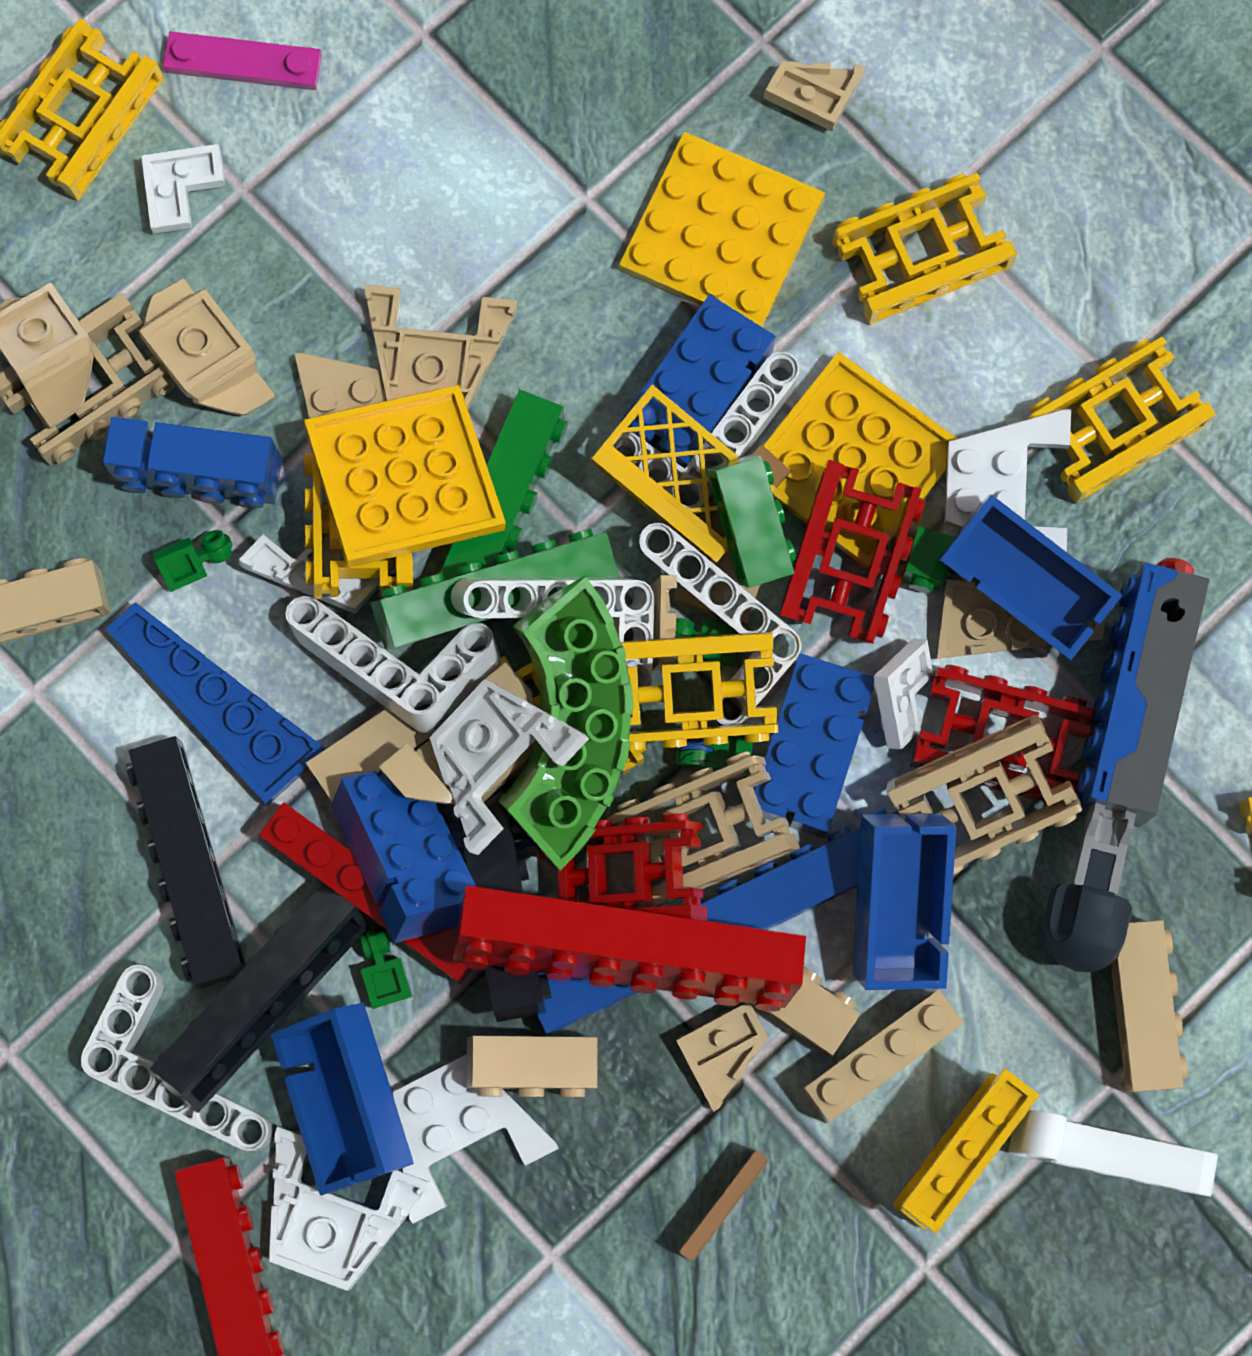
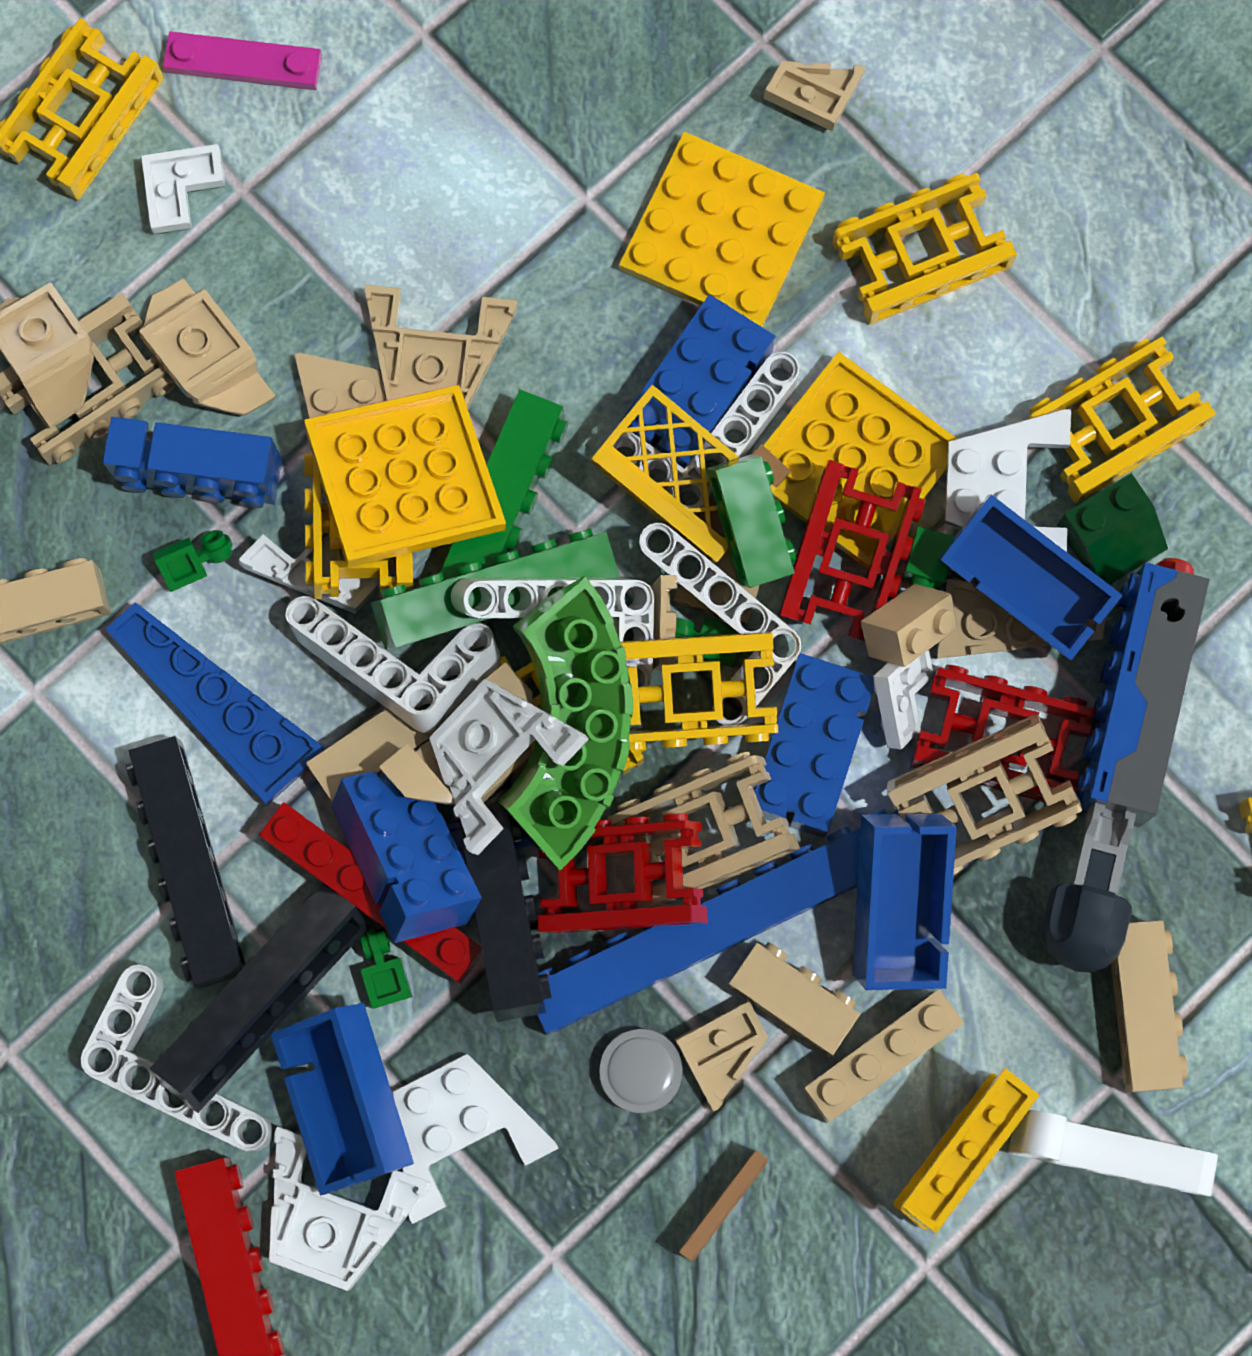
red brick [453,886,806,1012] -> none
tan brick [466,1036,597,1097] -> none
green leg [674,735,753,778] -> none
none -> light grey piece [599,1029,683,1114]
none -> tan brick [861,584,958,667]
none -> dark green slope [1057,473,1168,585]

